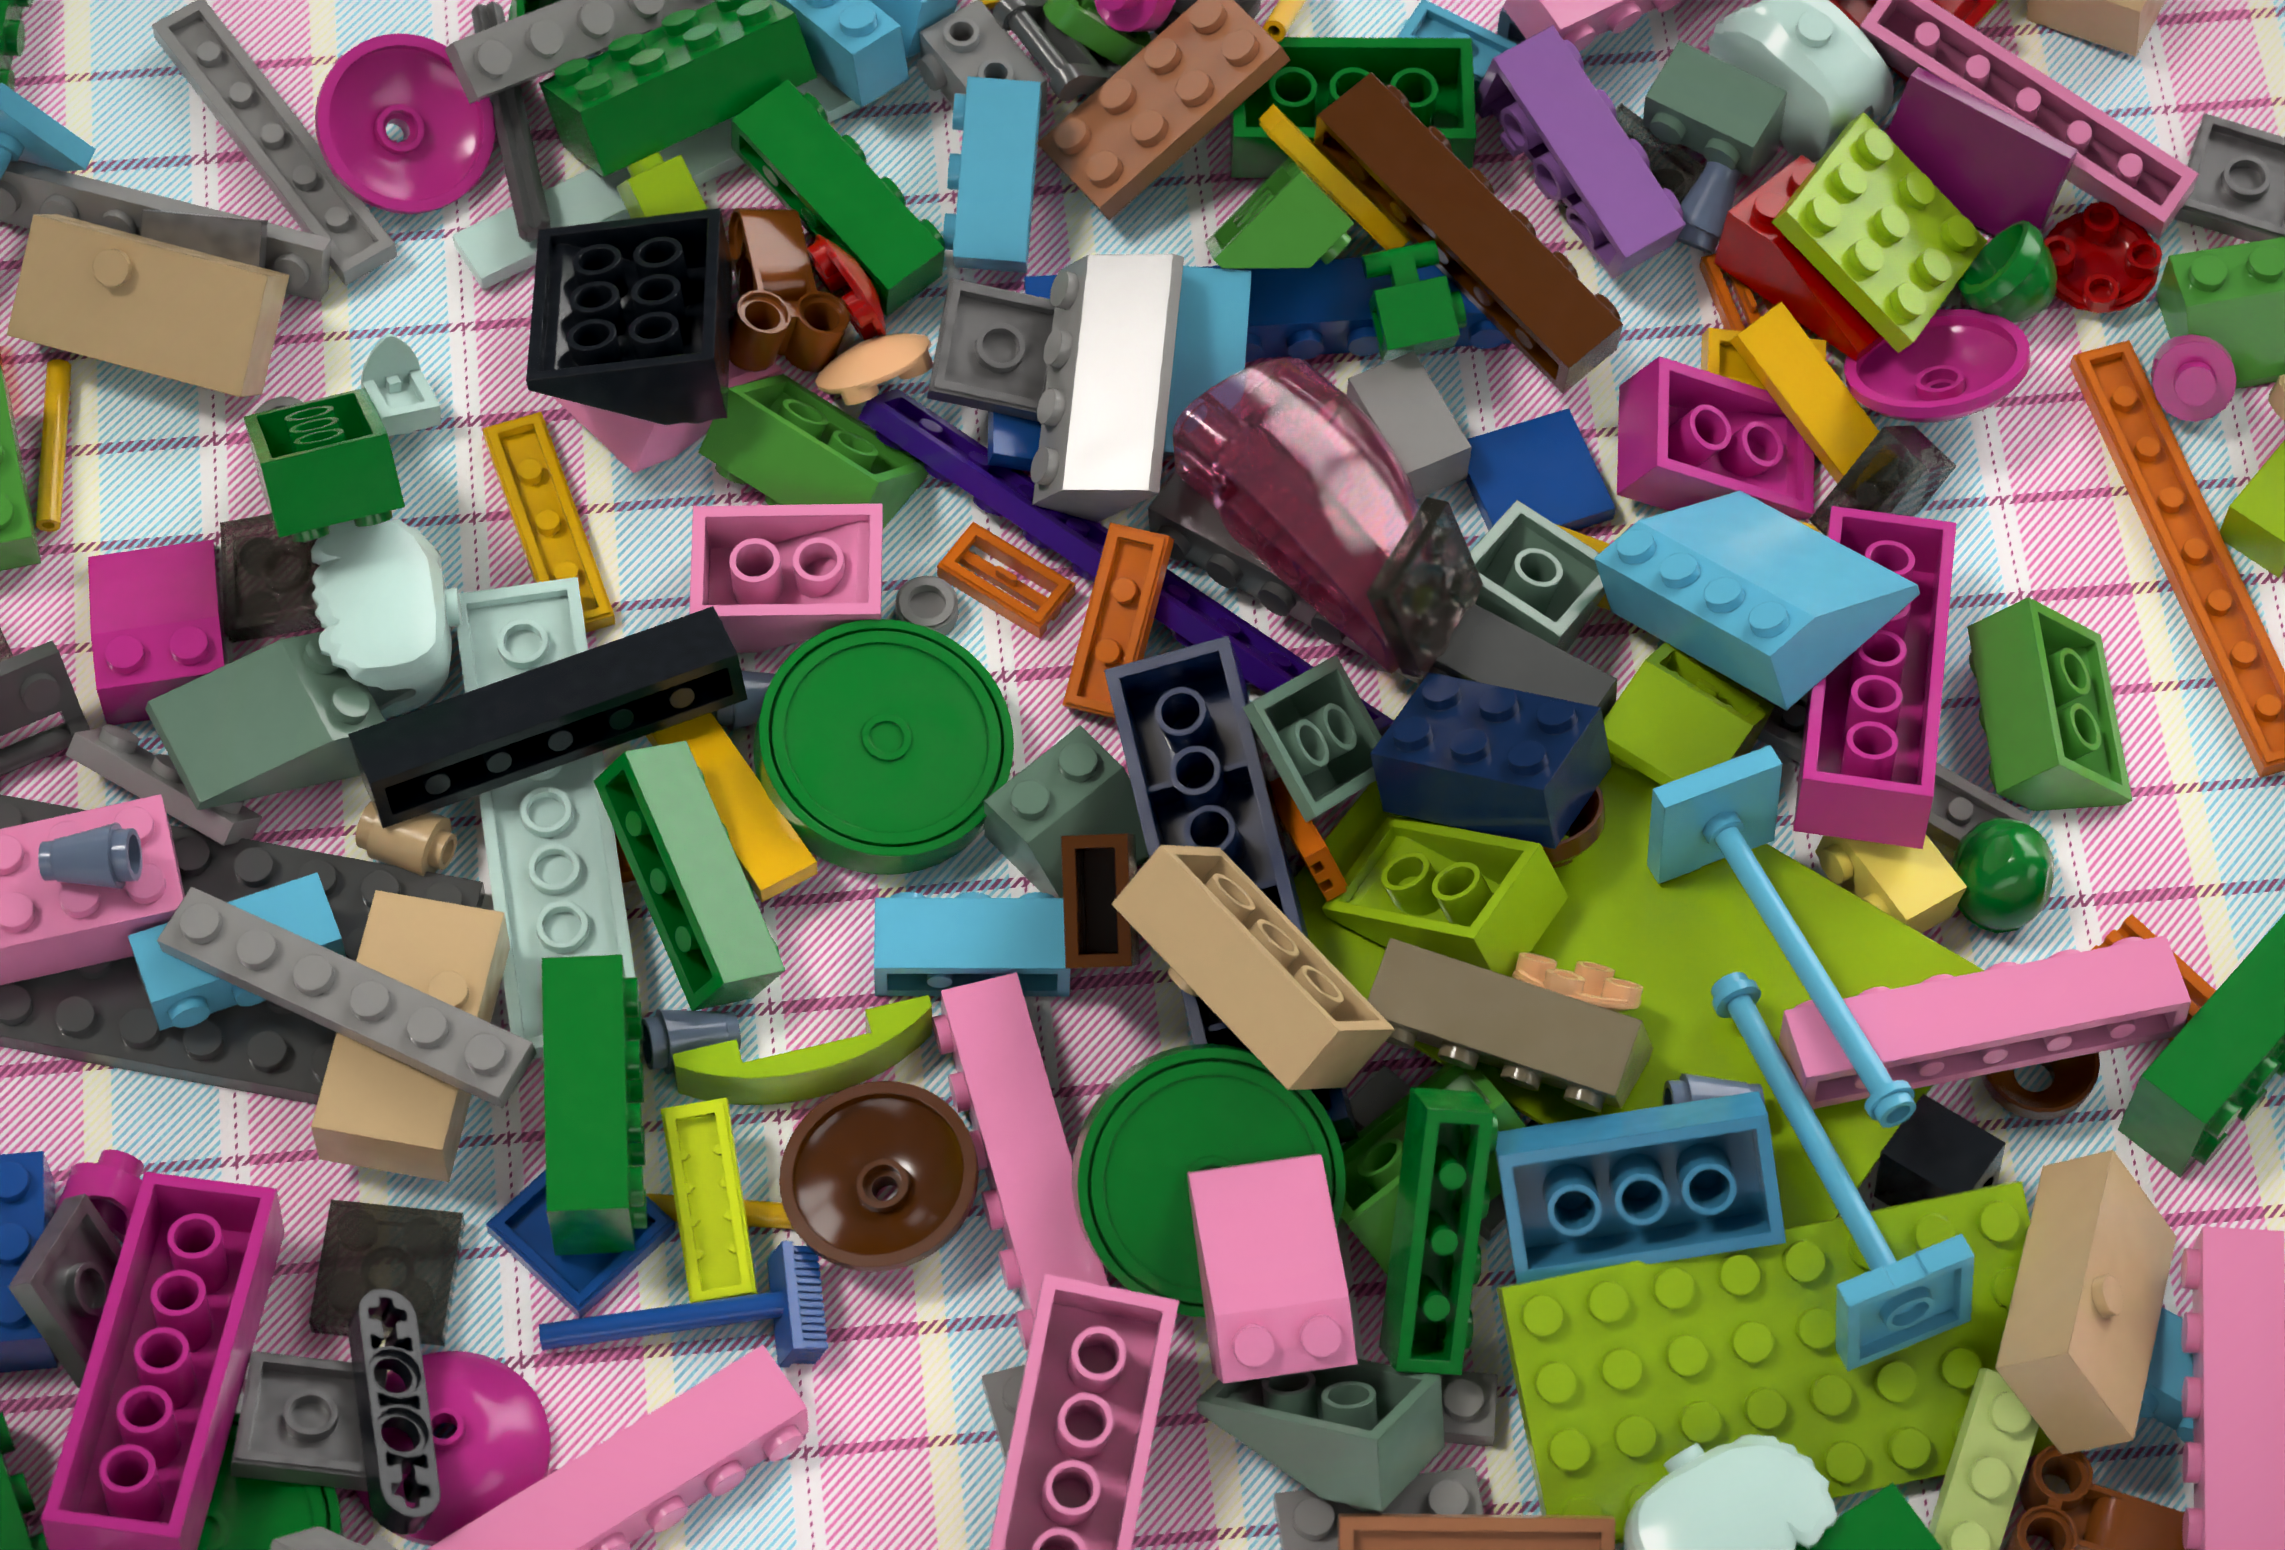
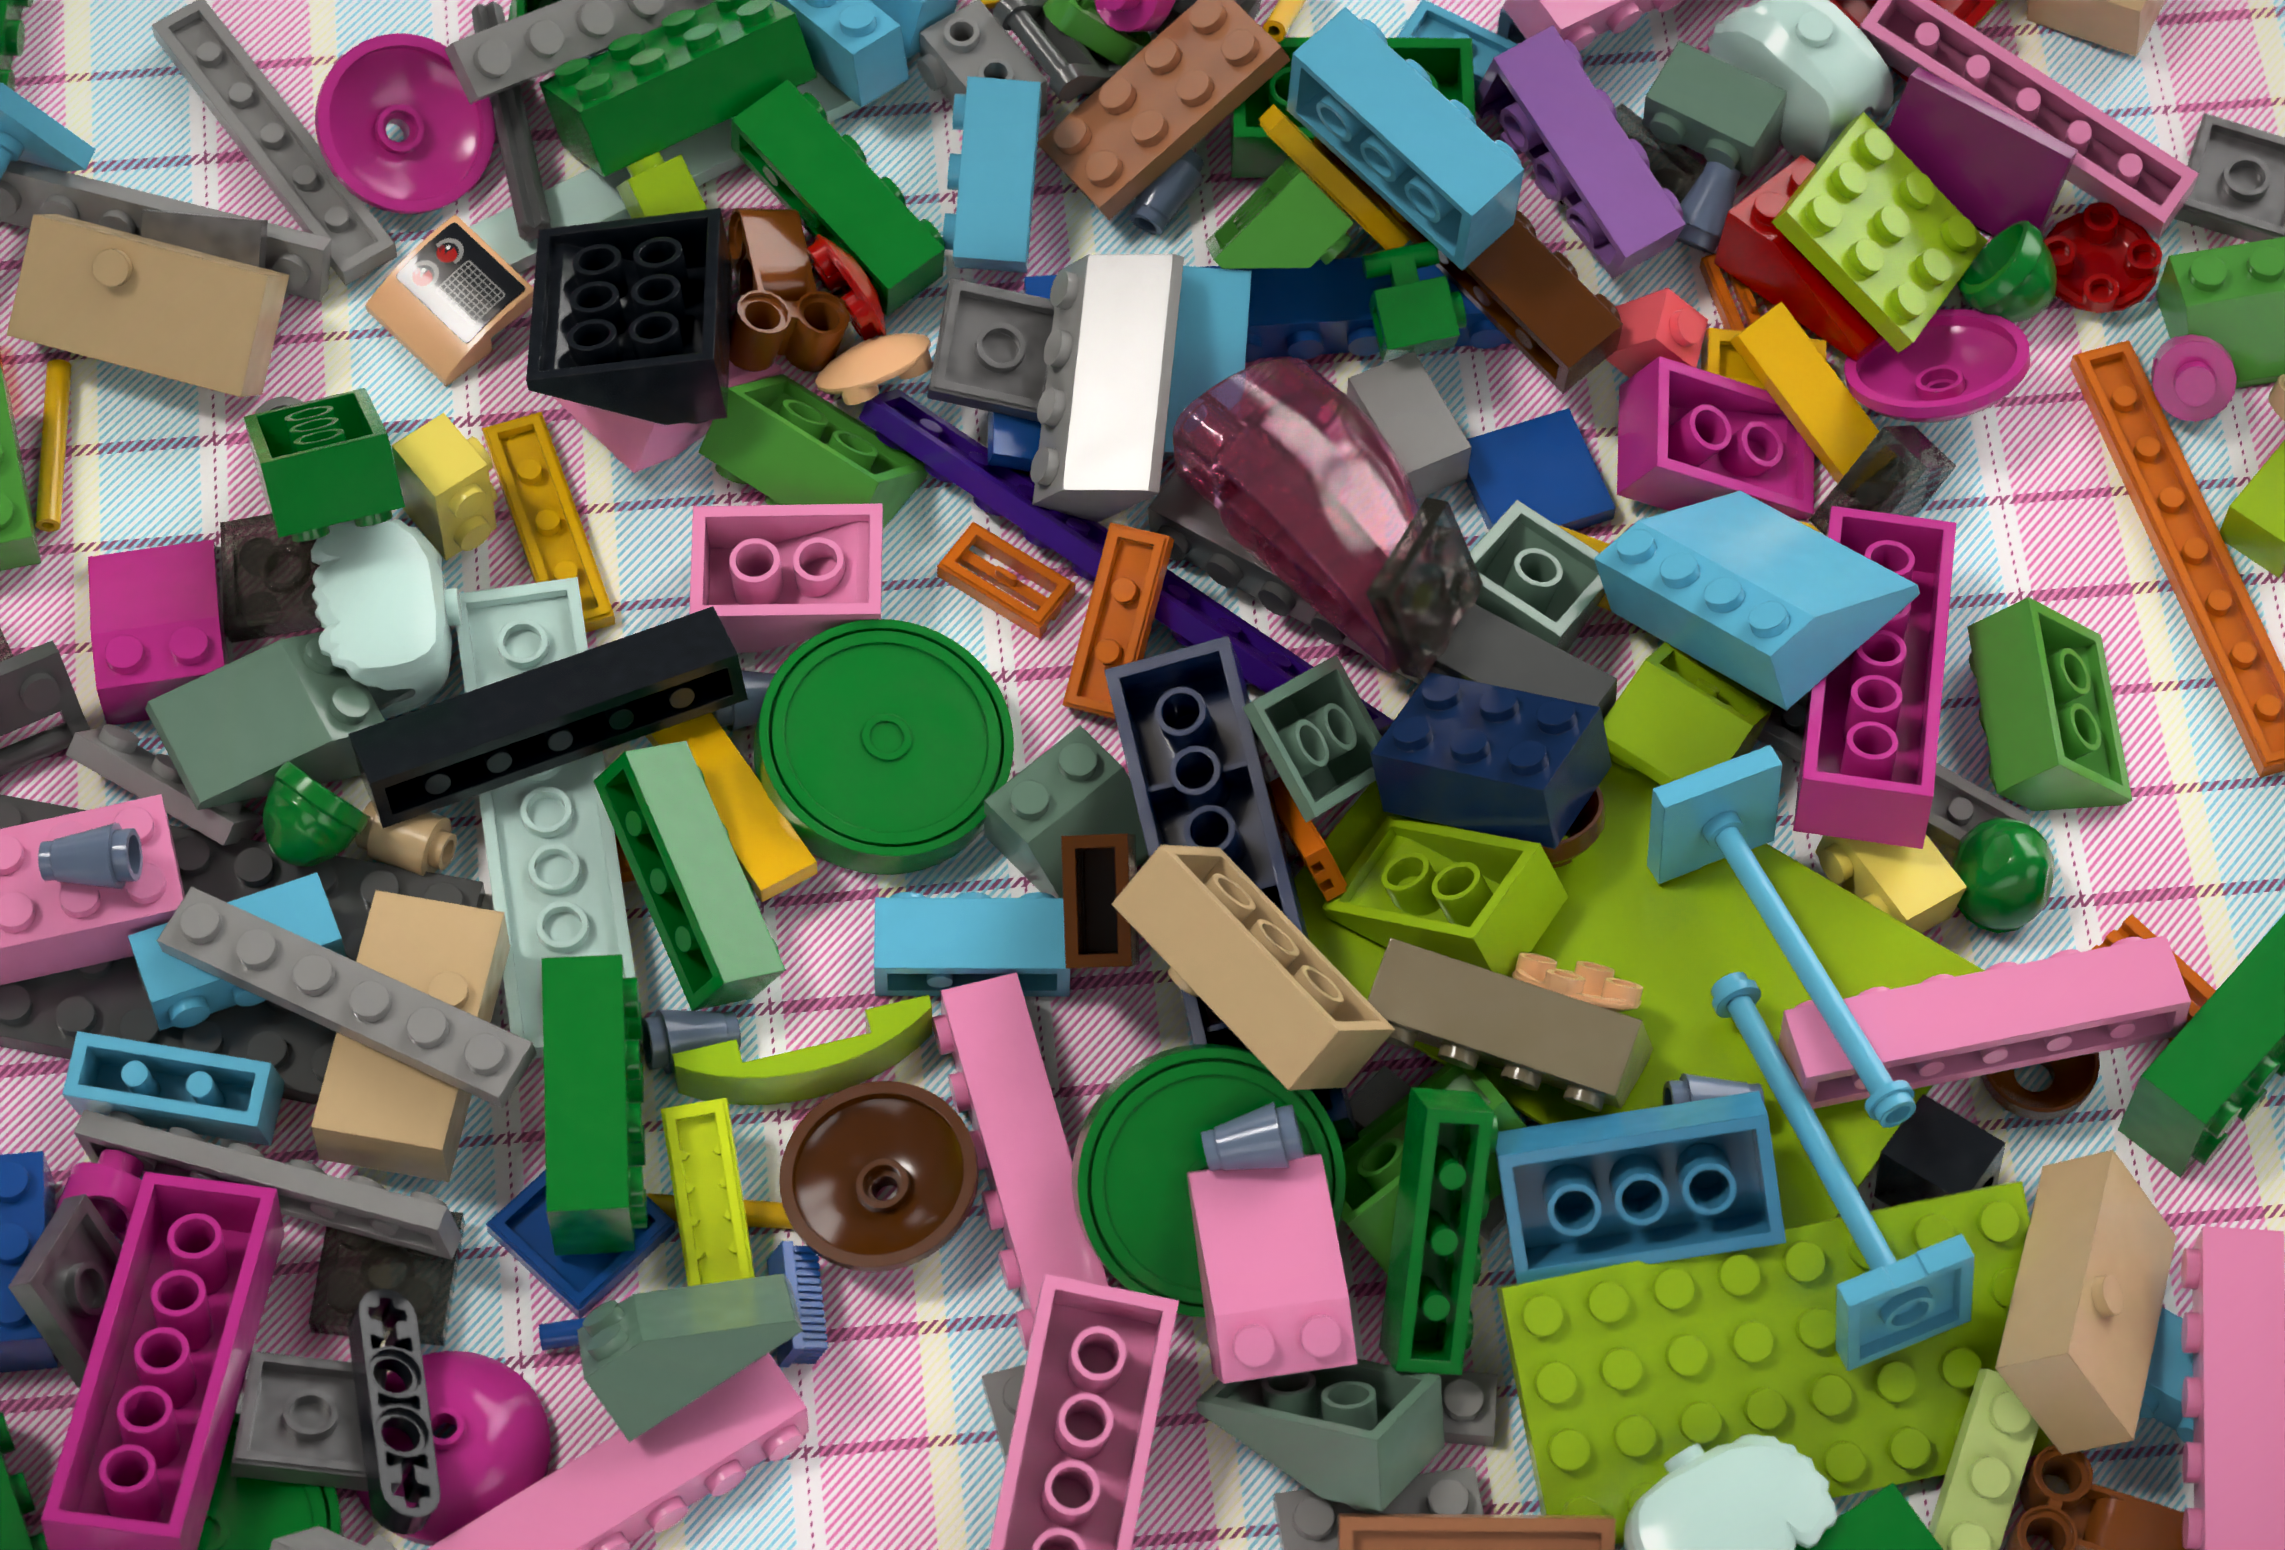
light aqua plate [361,333,441,436] -> none
light grey tile [895,576,958,636] -> none
none -> medium azure brick [62,1031,285,1146]
none -> light grey plate [73,1110,462,1260]
none -> green hat [263,761,371,867]
none -> slope [365,214,534,387]
none -> light yellow brick [392,413,498,561]
none -> sand green slope [577,1273,803,1442]
none -> sand blue cone [1129,149,1204,235]
none -> sand blue cone [1201,1102,1304,1172]
none -> medium azure brick [1287,7,1525,270]
none -> coral brick [1605,288,1708,378]

